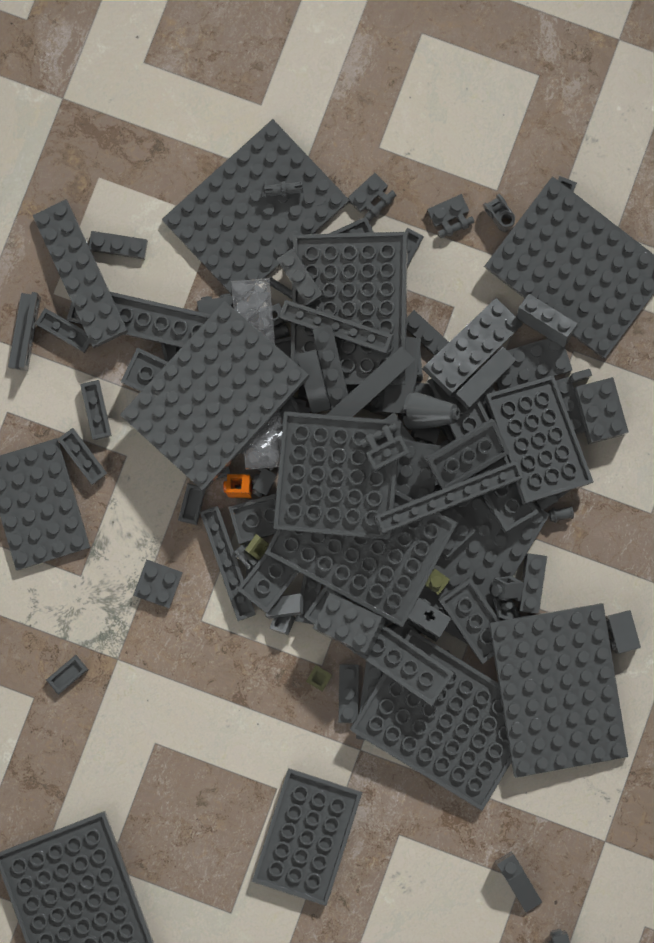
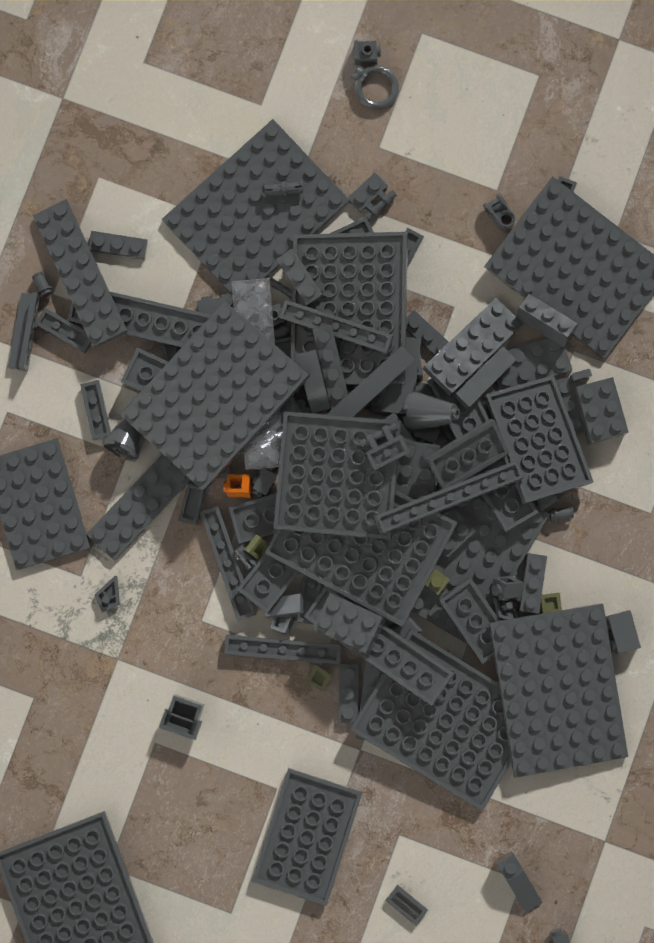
dark grey tile [46,655,89,695] -> none
dark grey plate [58,428,108,485] -> none
dark grey plate [133,559,183,609] -> none
dark grey brick [405,598,451,642] -> none
dark grey plate [427,194,475,238] -> none
none -> dark grey pin [32,272,52,297]
none -> dark grey plate [86,454,191,561]
none -> dark grey piece [95,576,120,612]
none -> dark grey cone [102,418,143,462]
none -> dark grey plate [158,694,205,740]
none -> dark grey plate [224,635,341,664]
none -> dark grey piece [351,65,399,110]
none -> dark grey brick [354,40,381,65]
none -> dark grey tile [385,884,428,925]
none -> olive plate [541,593,562,613]

